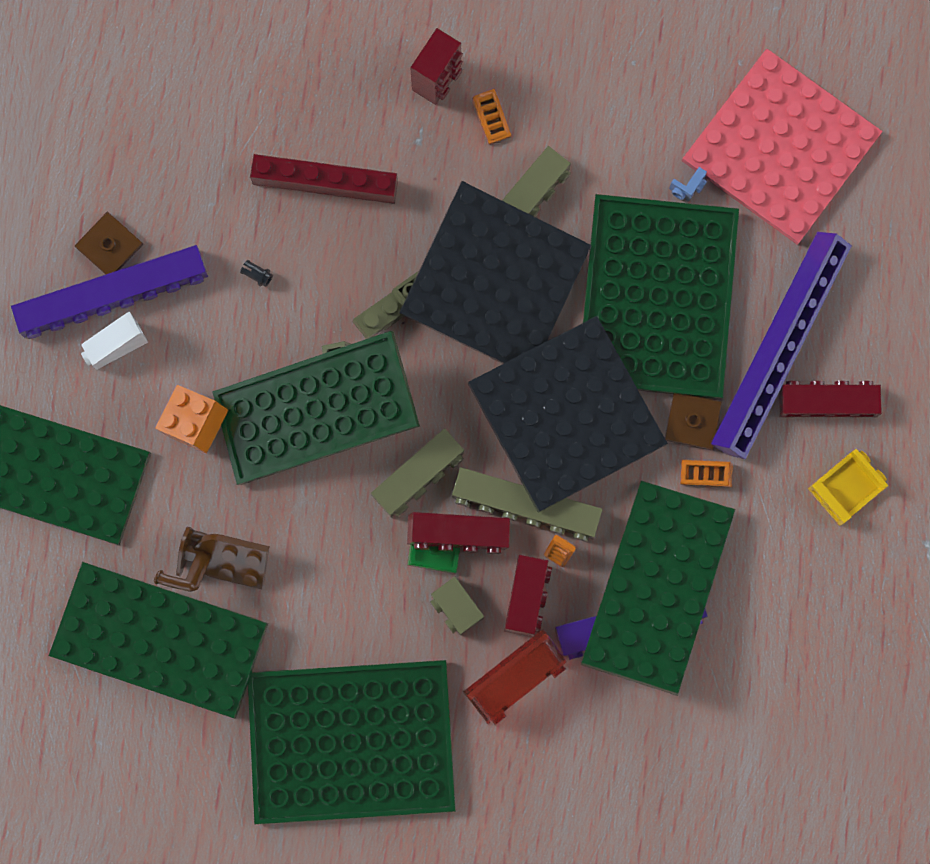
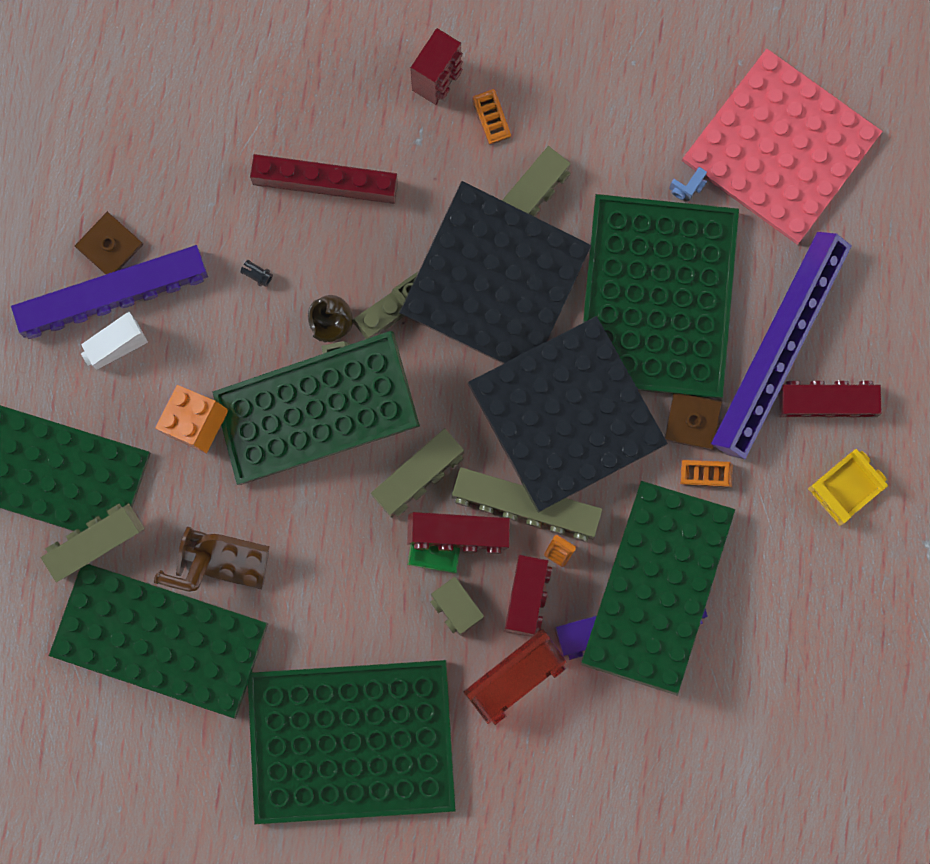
none -> olive brick [40,503,145,583]
none -> dark brown piece [308,295,353,343]

